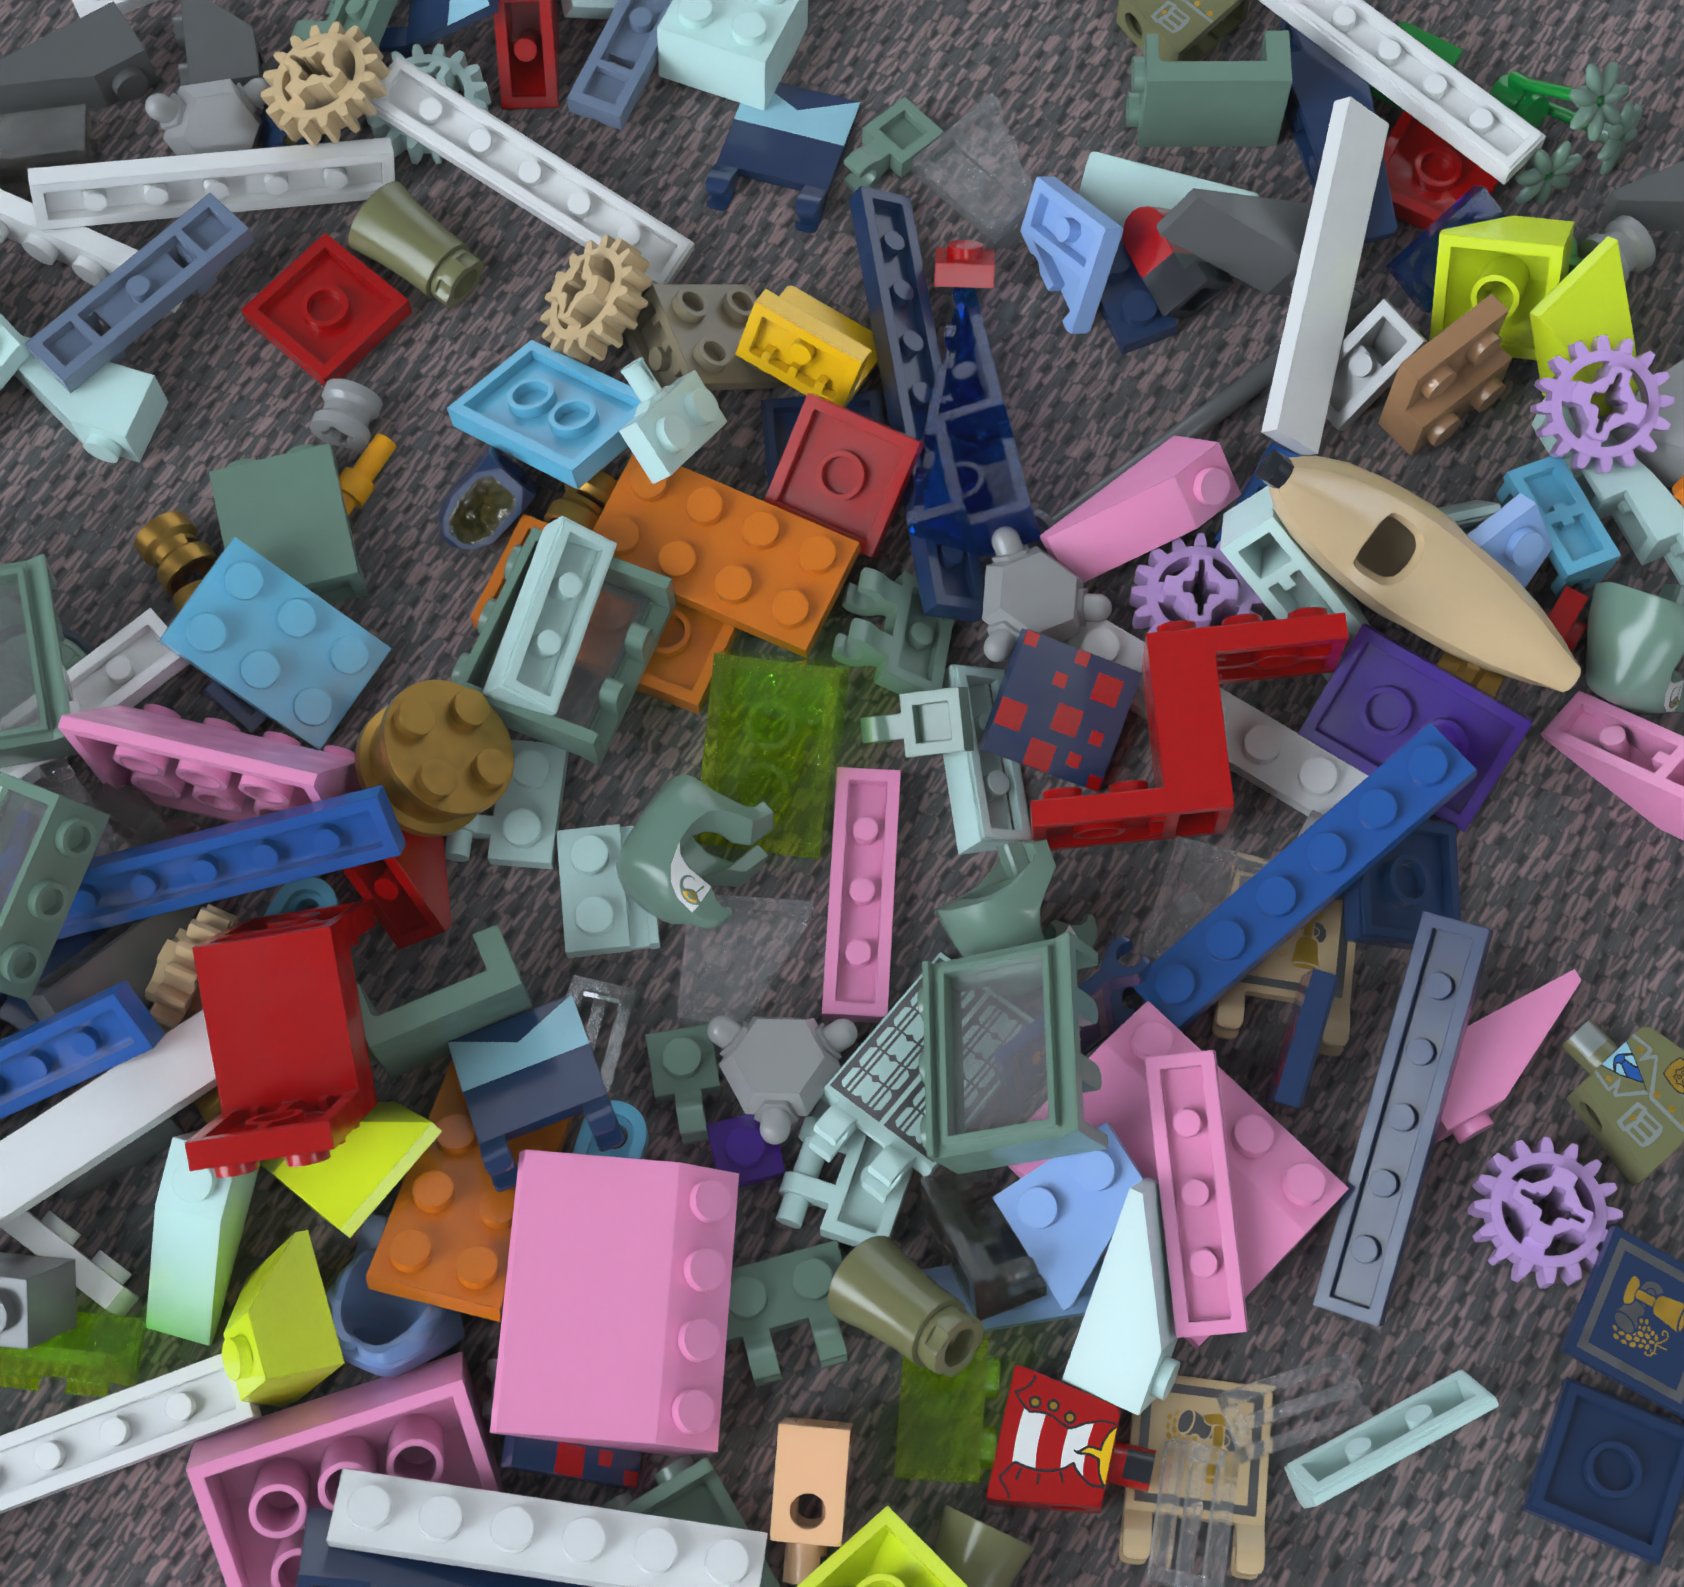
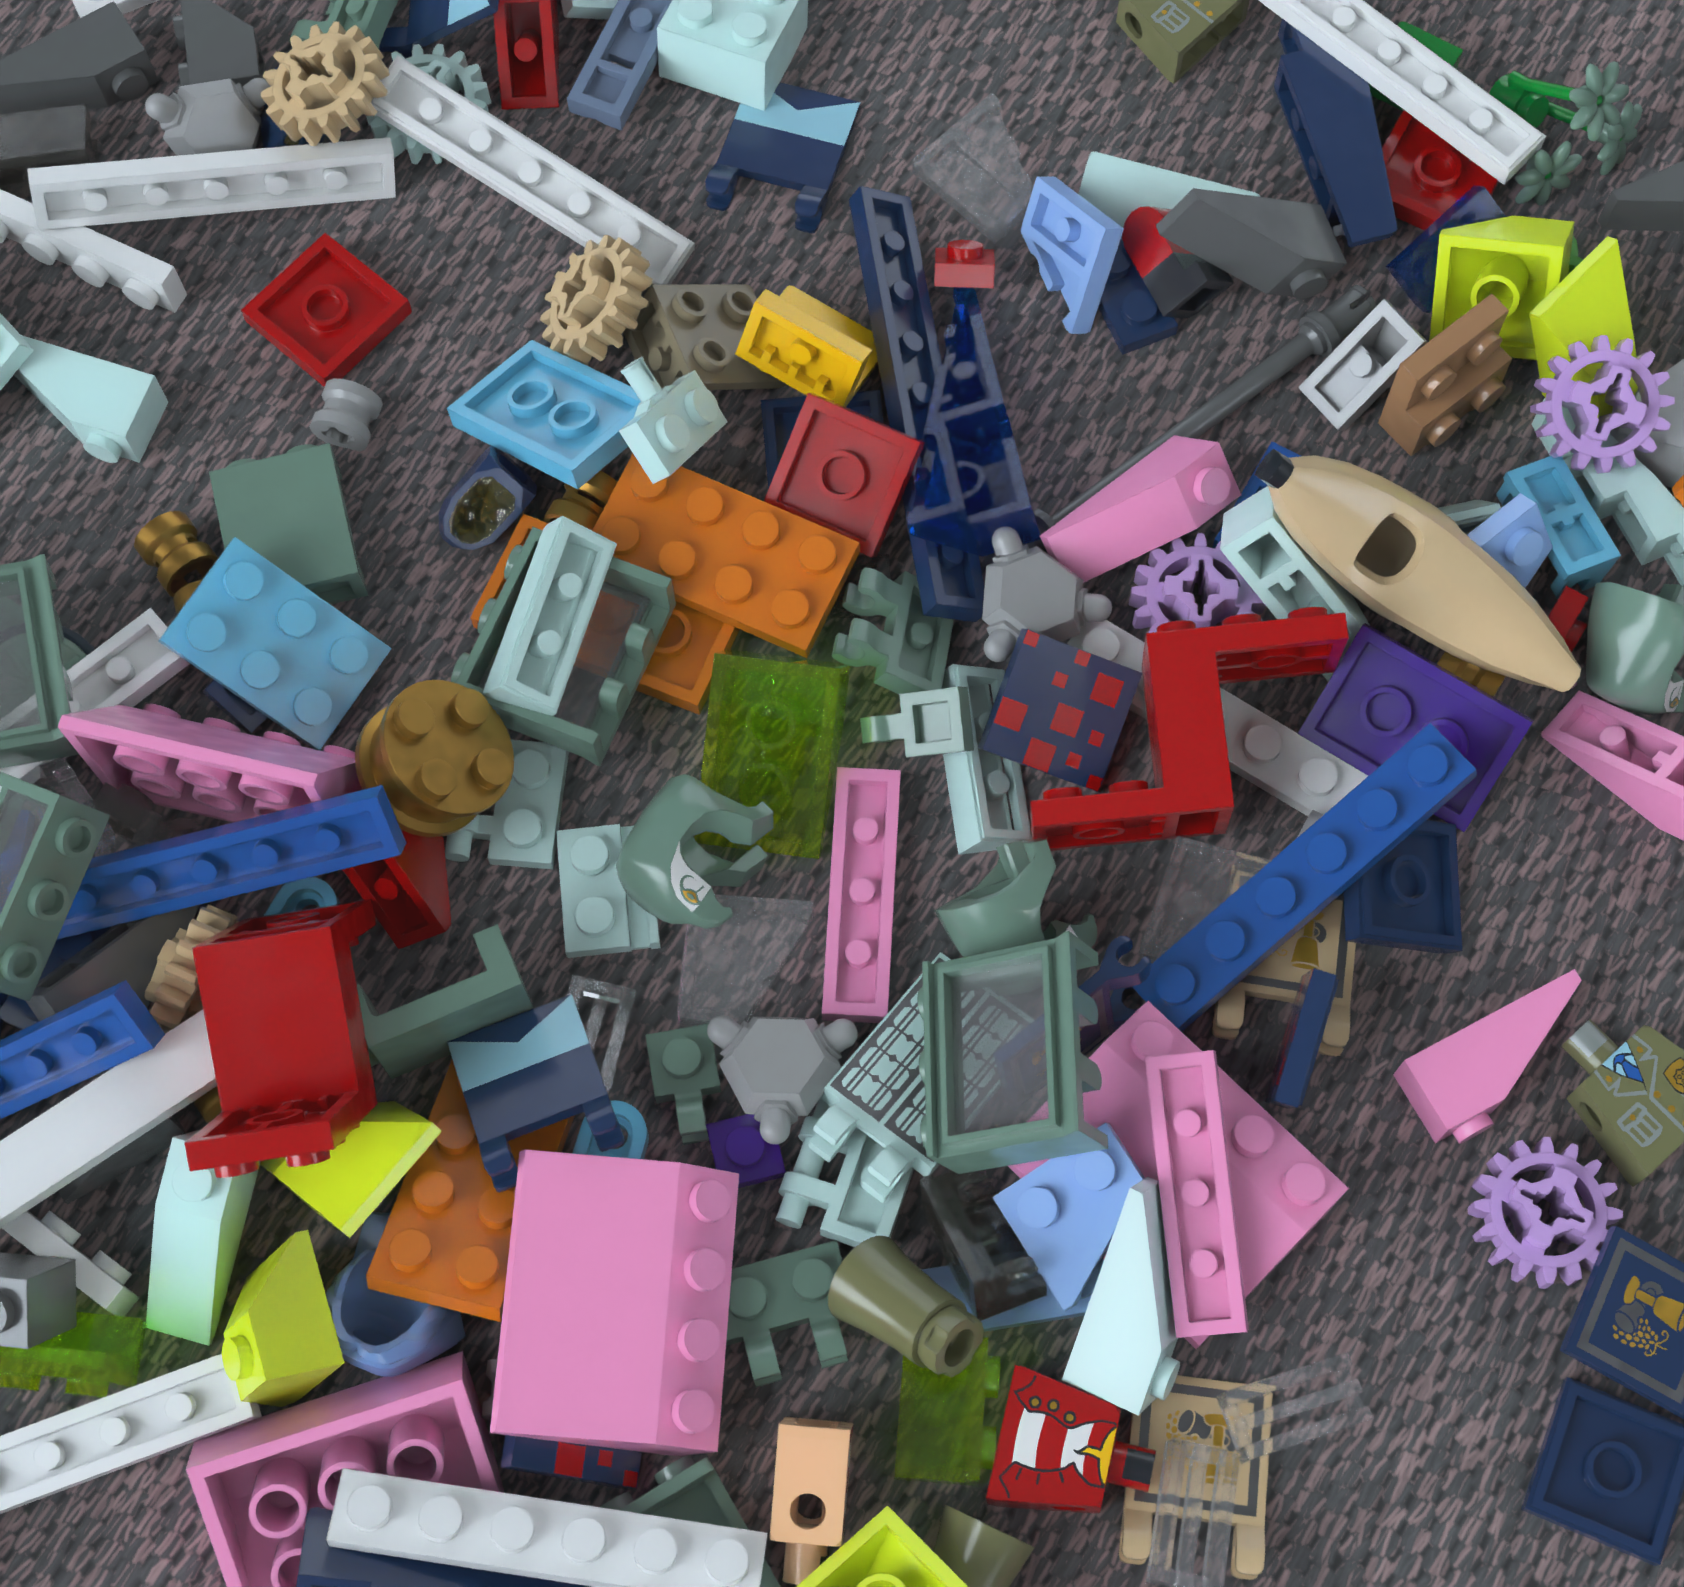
sand blue hinge [25,193,255,393] -> none
light orange bar [339,433,397,516] -> none
olive plant [348,181,484,308] -> none
sand green plate [844,97,944,192] -> none
sand green panel [1126,30,1292,147] -> none
white tile [1261,96,1389,456] -> none
light aqua slope [1284,1369,1499,1509] -> none
plate [1313,911,1494,1327] -> none
light grey wheel [1578,215,1656,283] -> none

